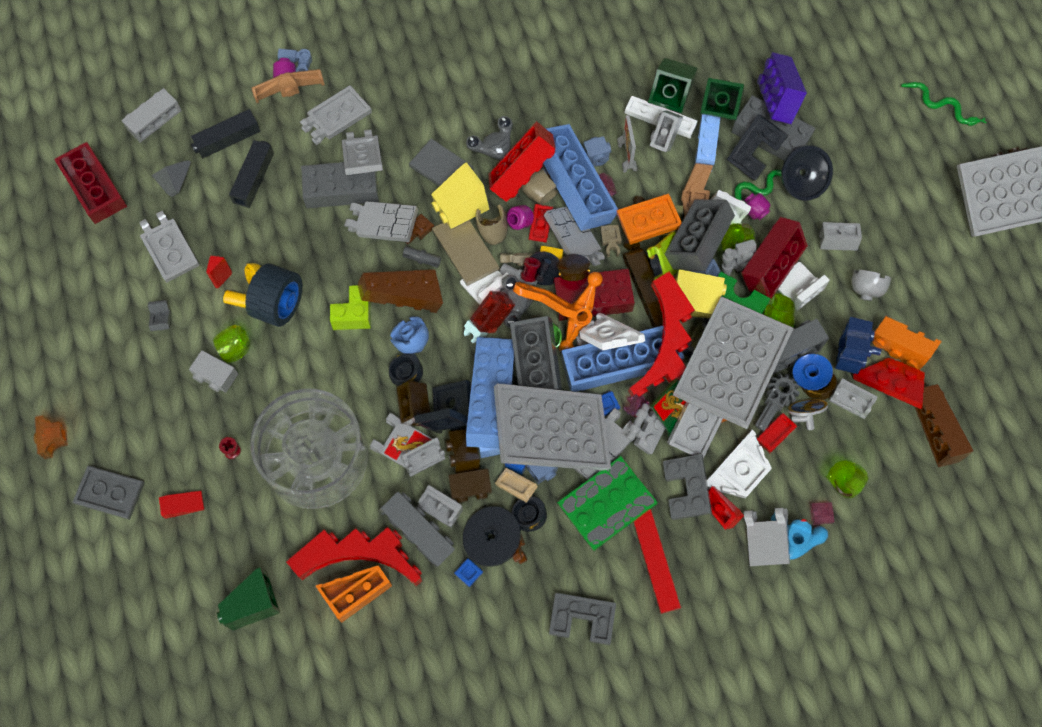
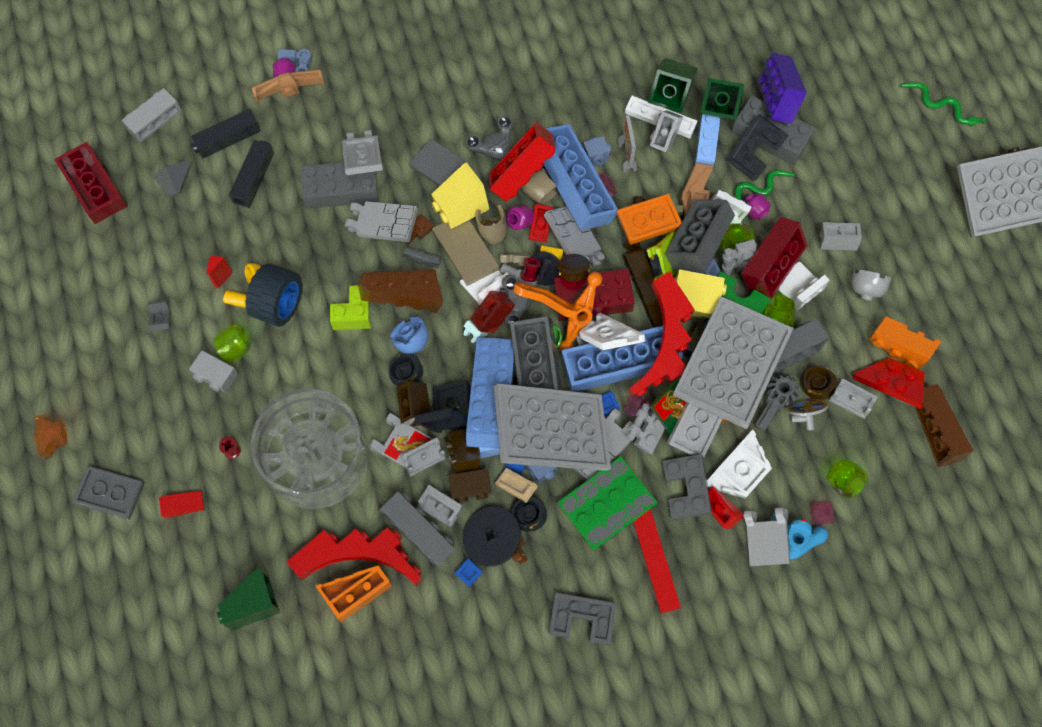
light grey tile [139,211,200,283] -> none
light grey tile [300,86,372,145] -> none
dark tan plate [600,225,621,257] -> none
red tile [757,413,797,454] -> none
black dish [781,145,833,201] -> none
blue dish [793,354,833,390] -> none
dark blue brick [835,317,882,374] -> none

